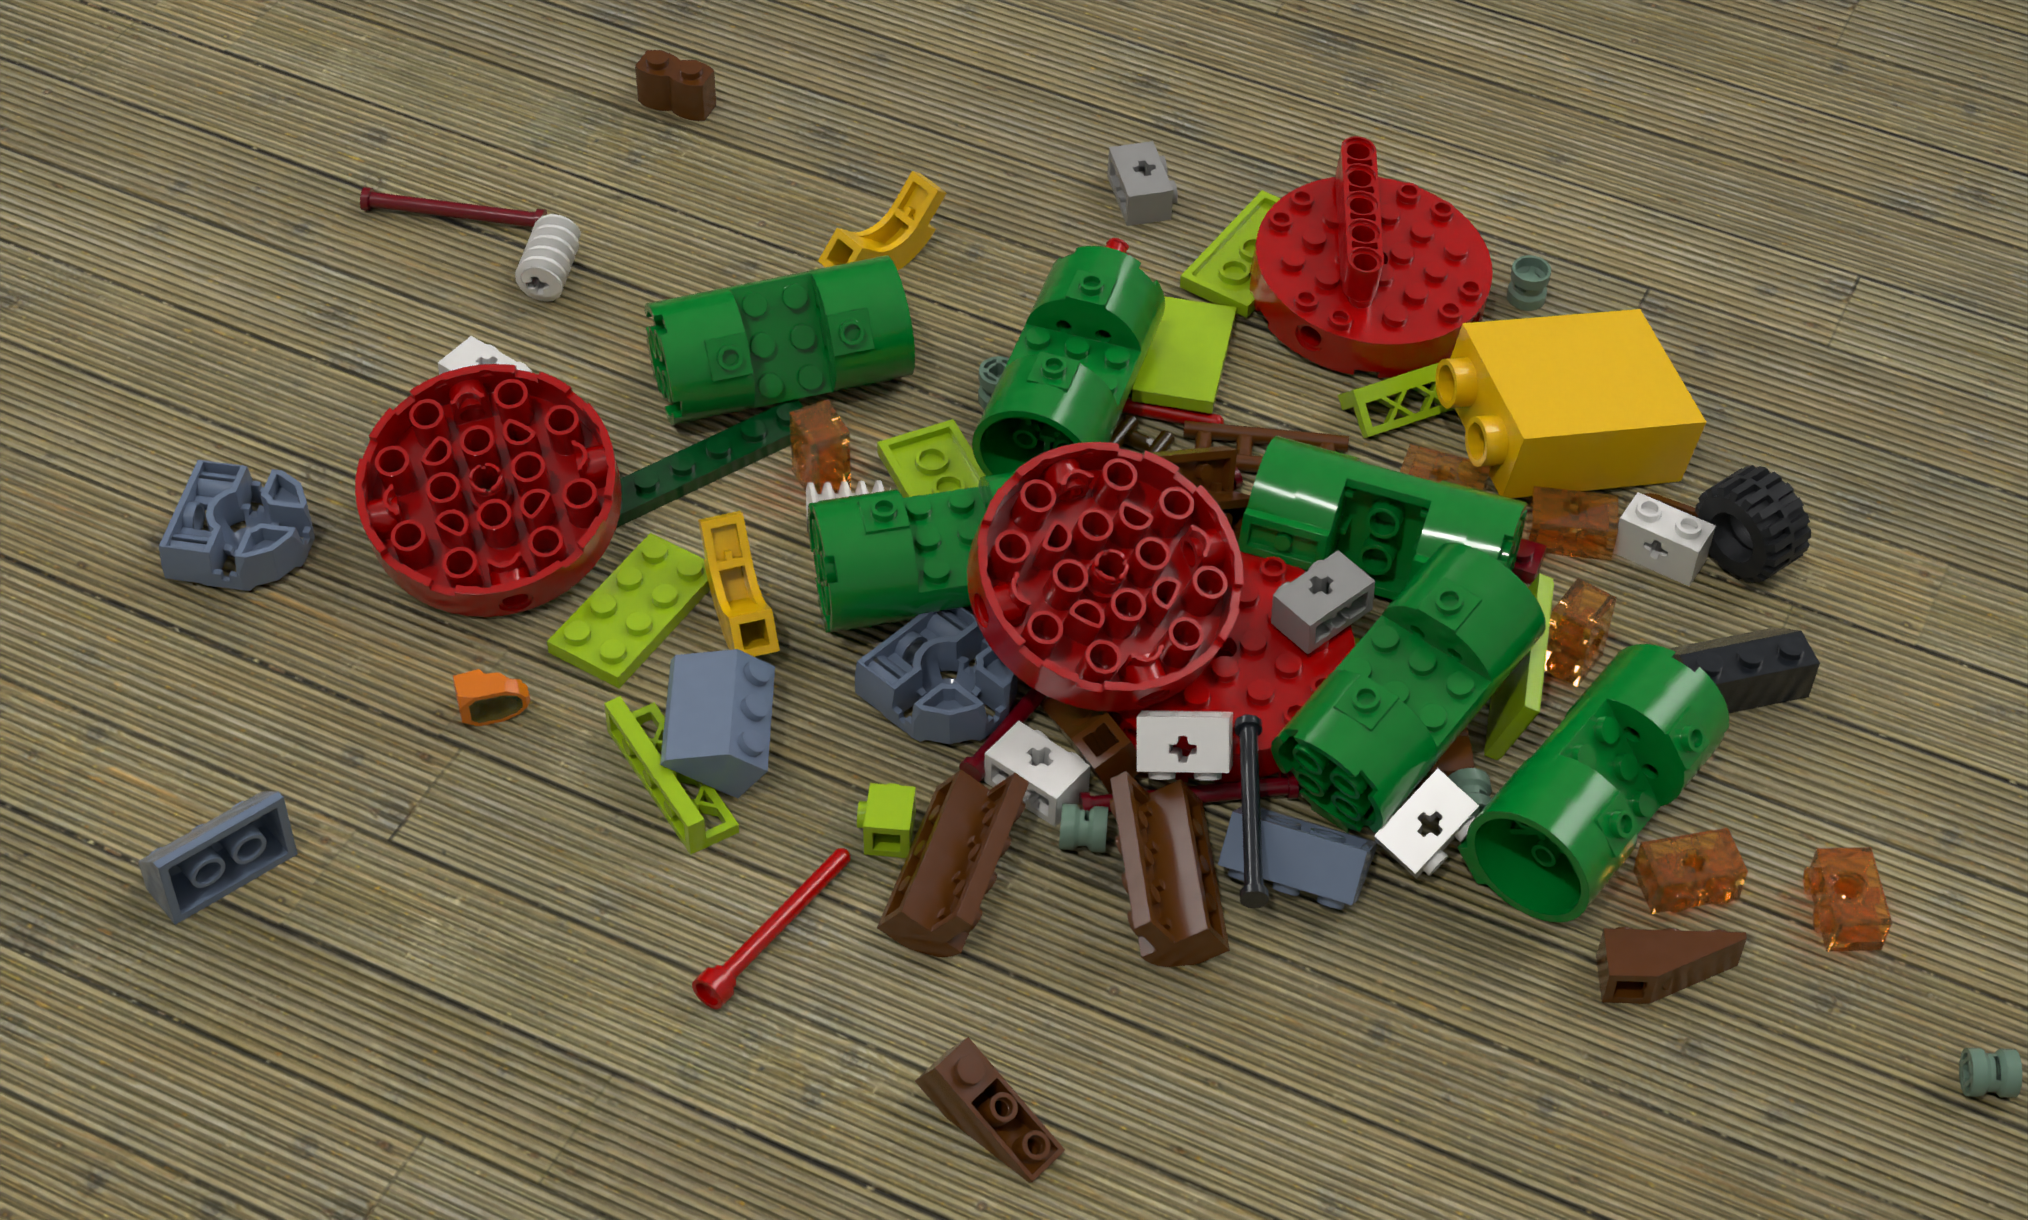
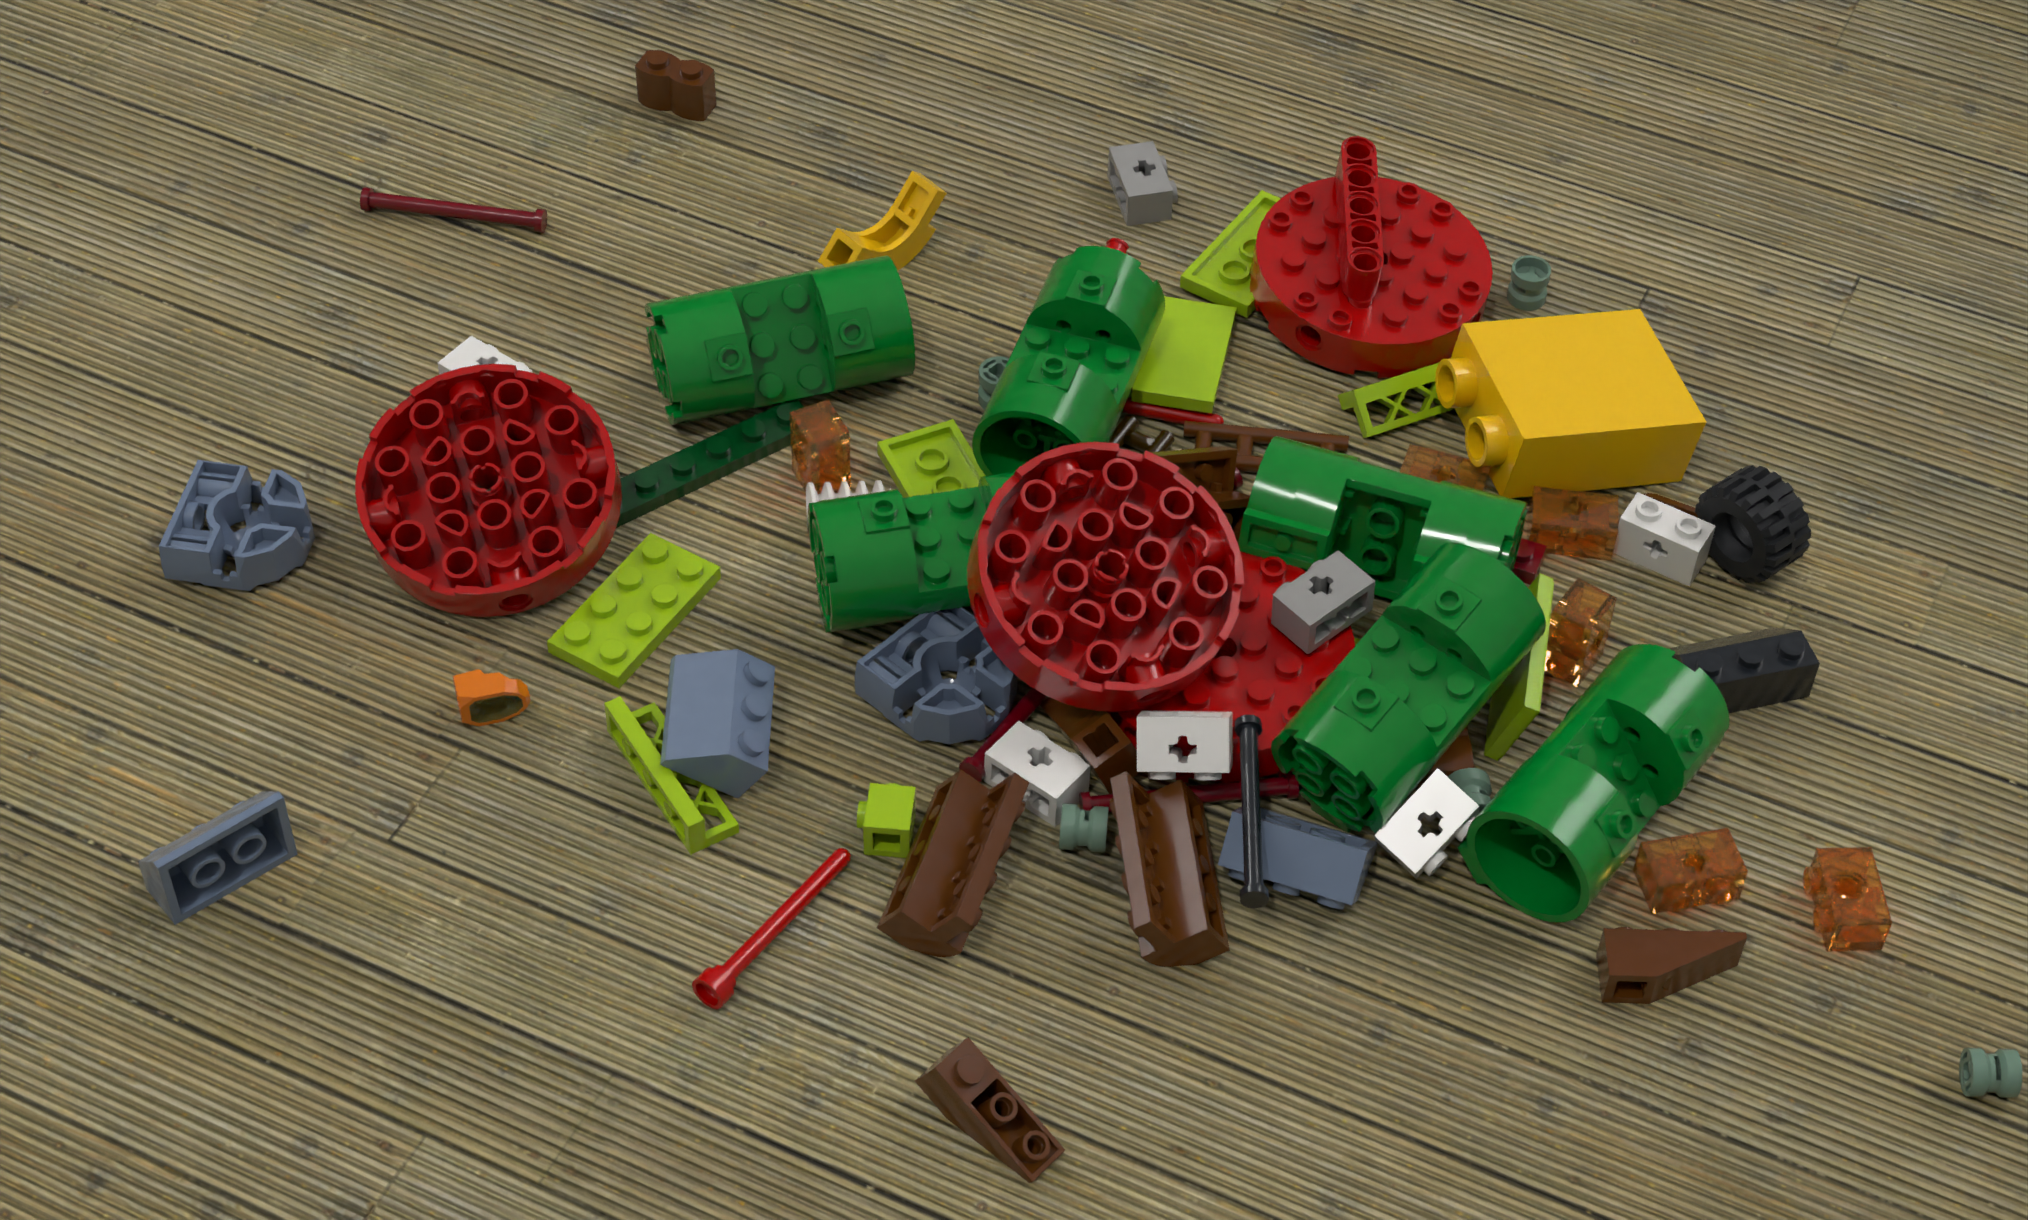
white piece [515,214,581,302] -> none
yellow arch [698,511,780,657] -> none

